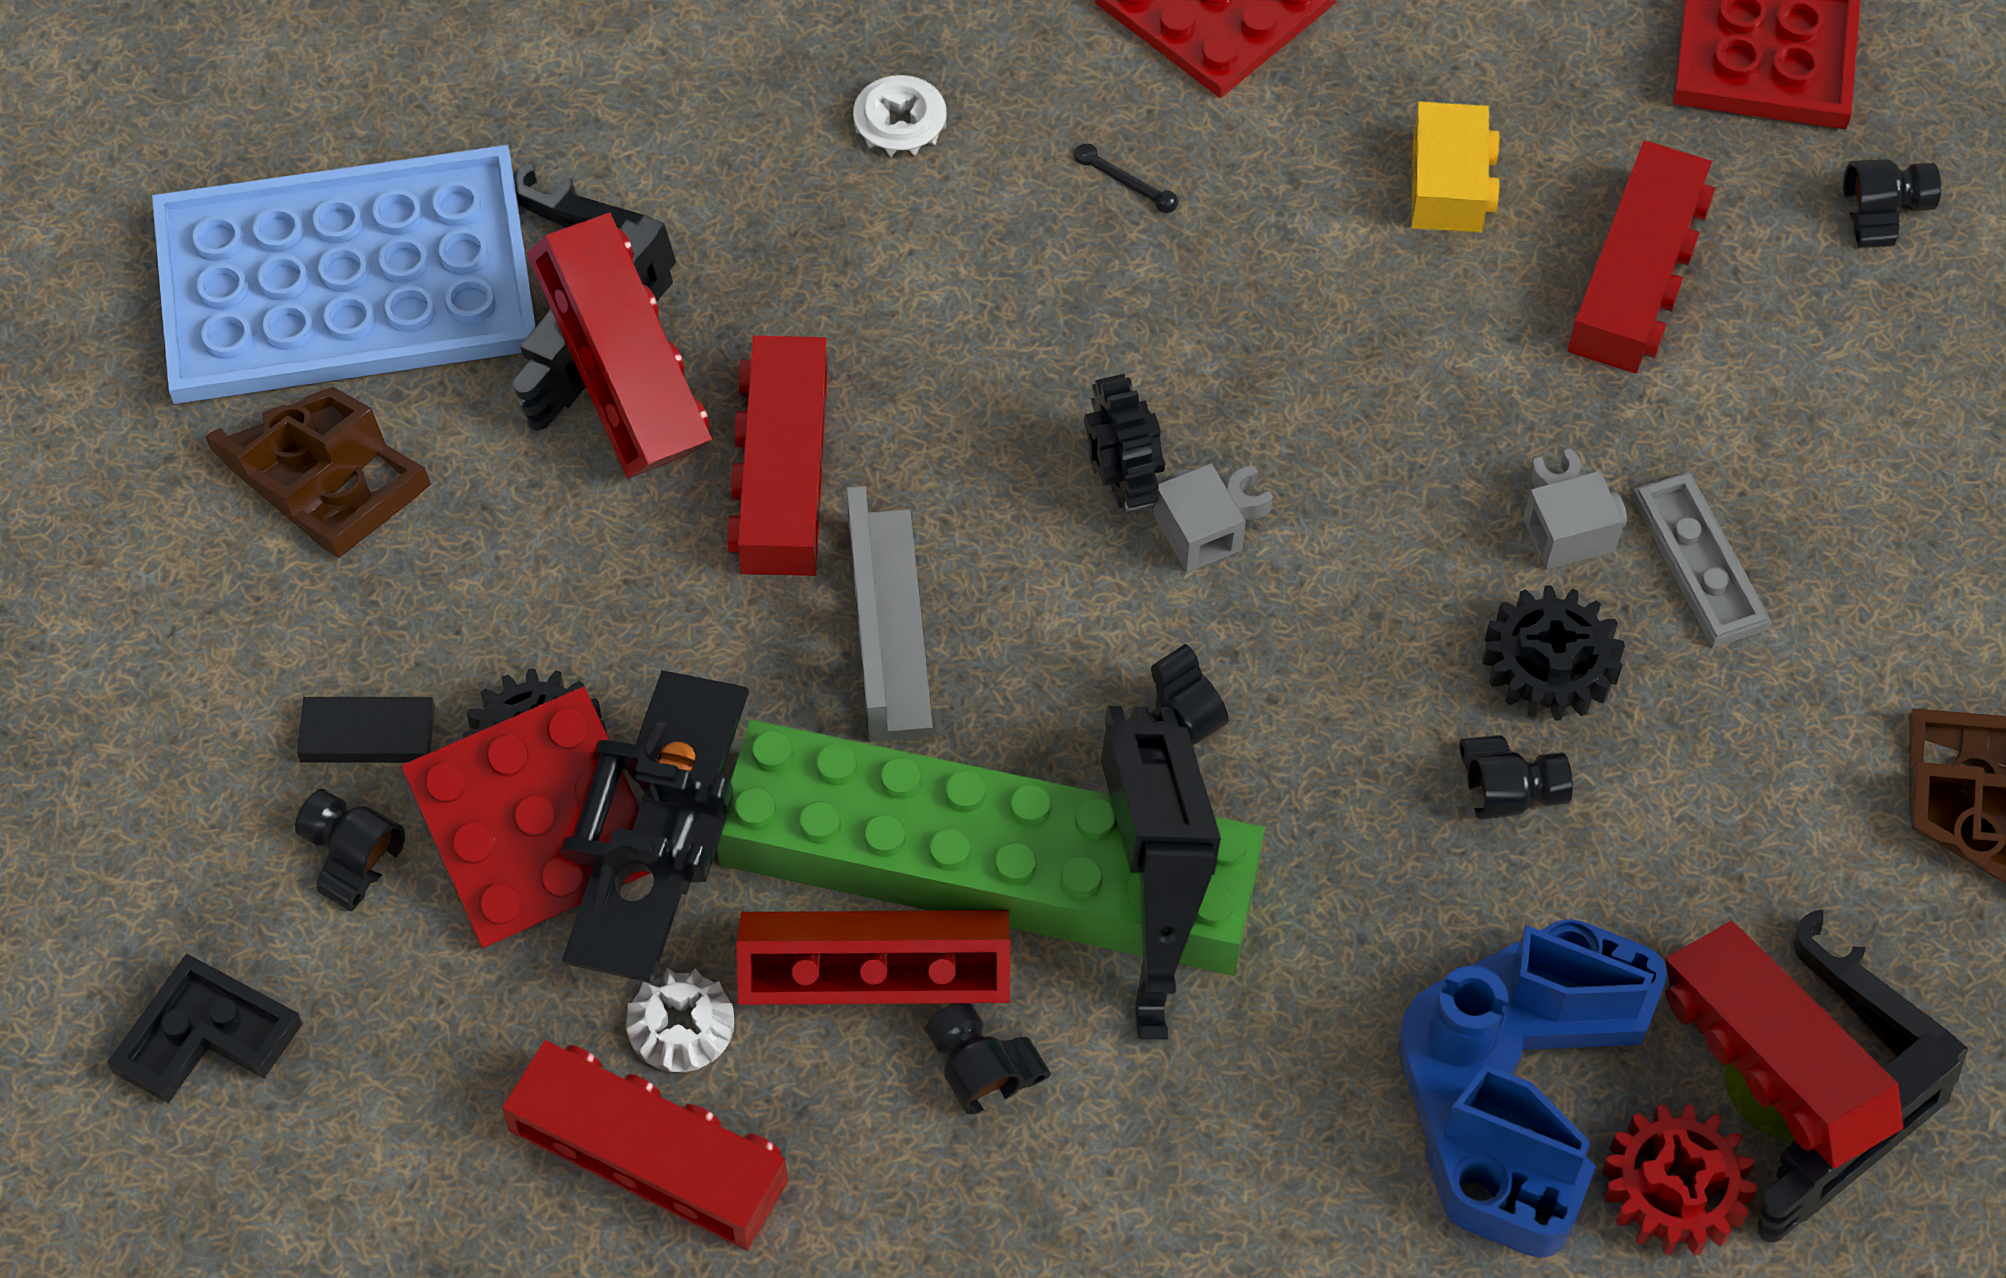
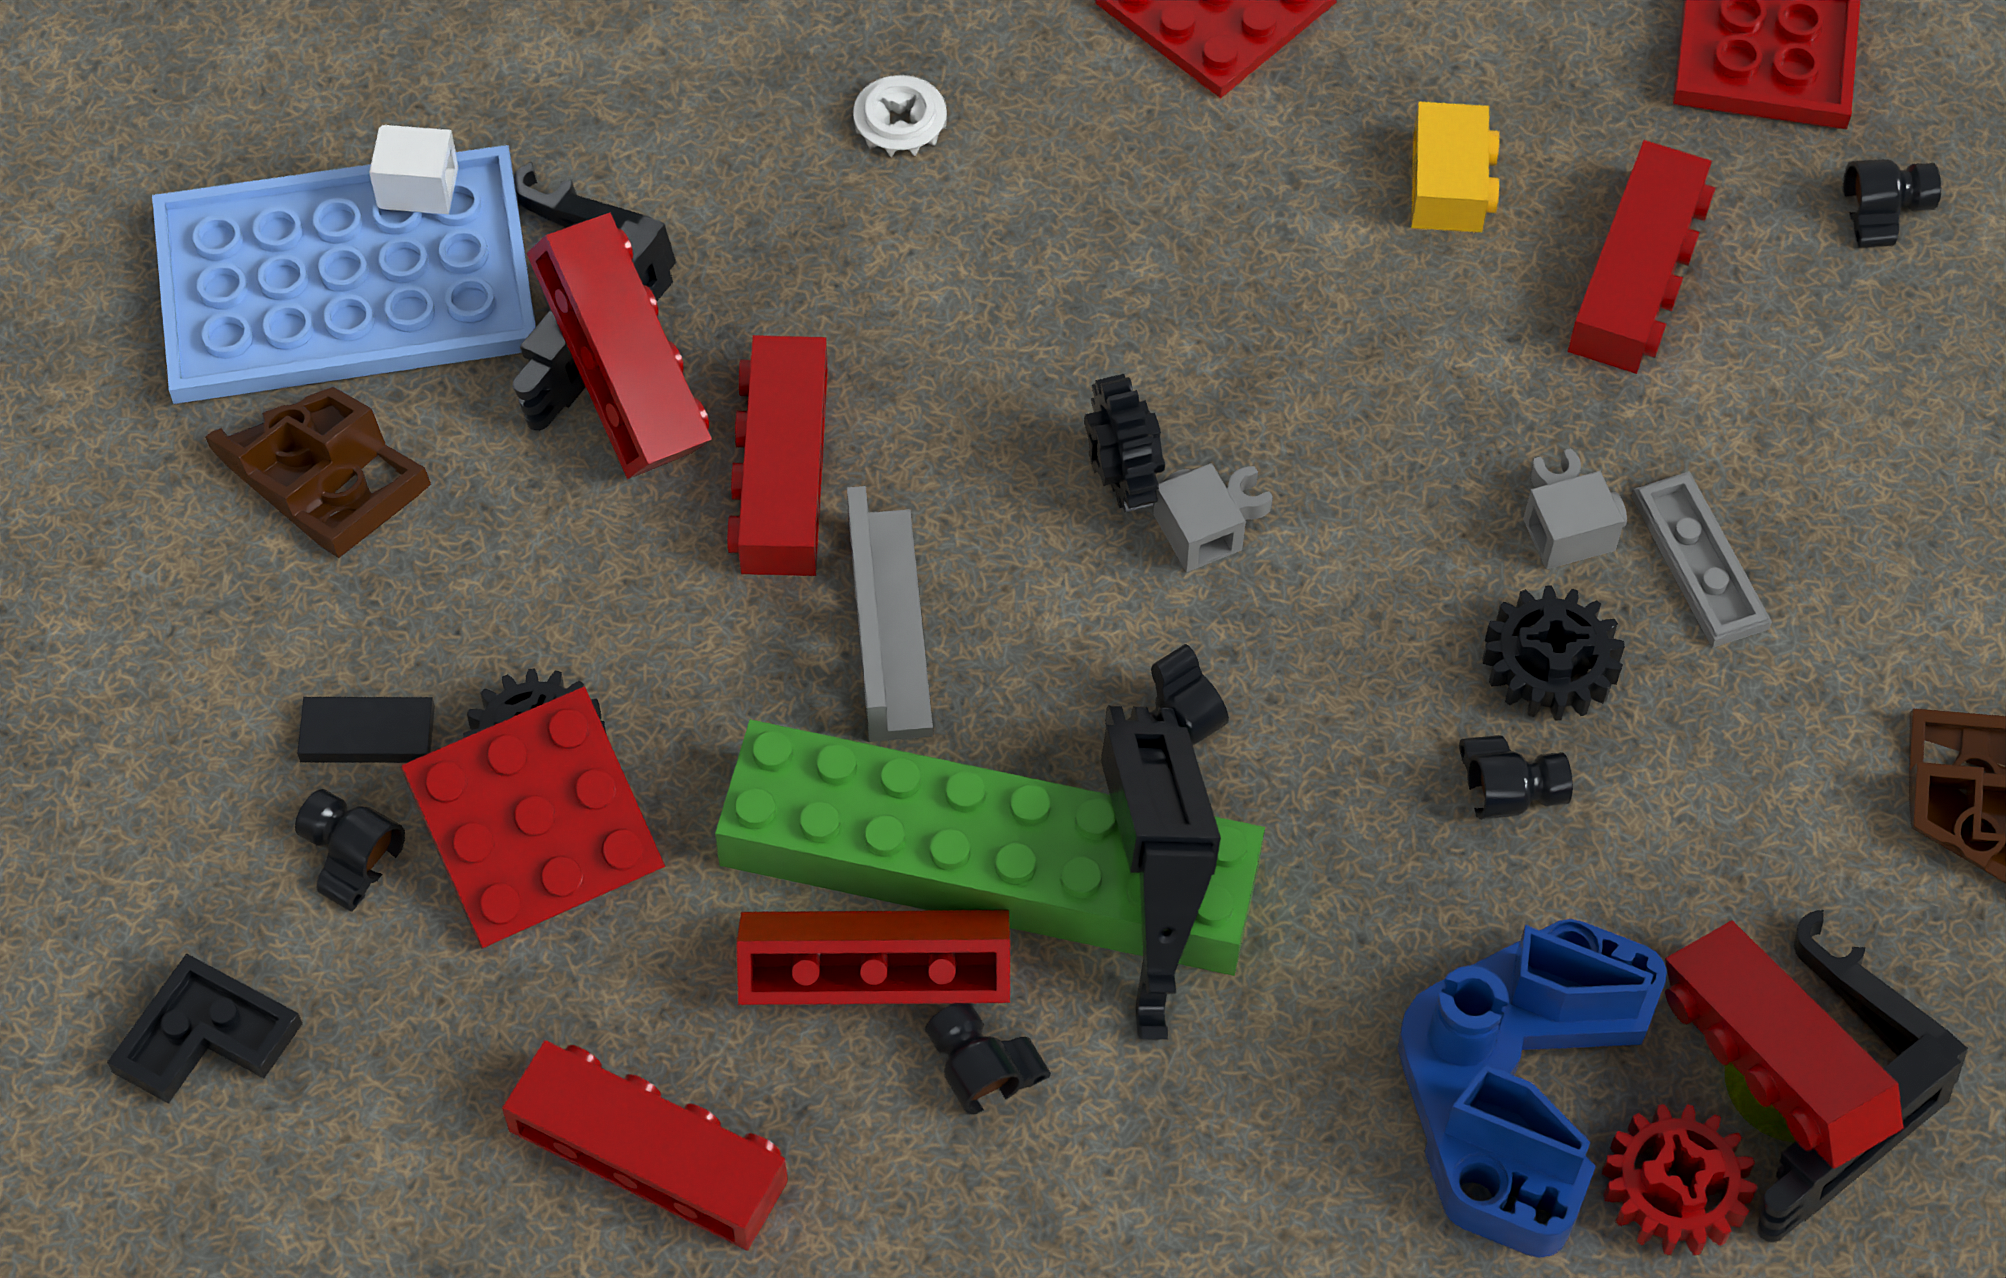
black piece [559,670,749,983] -> none
white gear [626,968,734,1073] -> none
black hinge [1075,143,1179,213] -> none
none -> white panel [369,125,458,214]

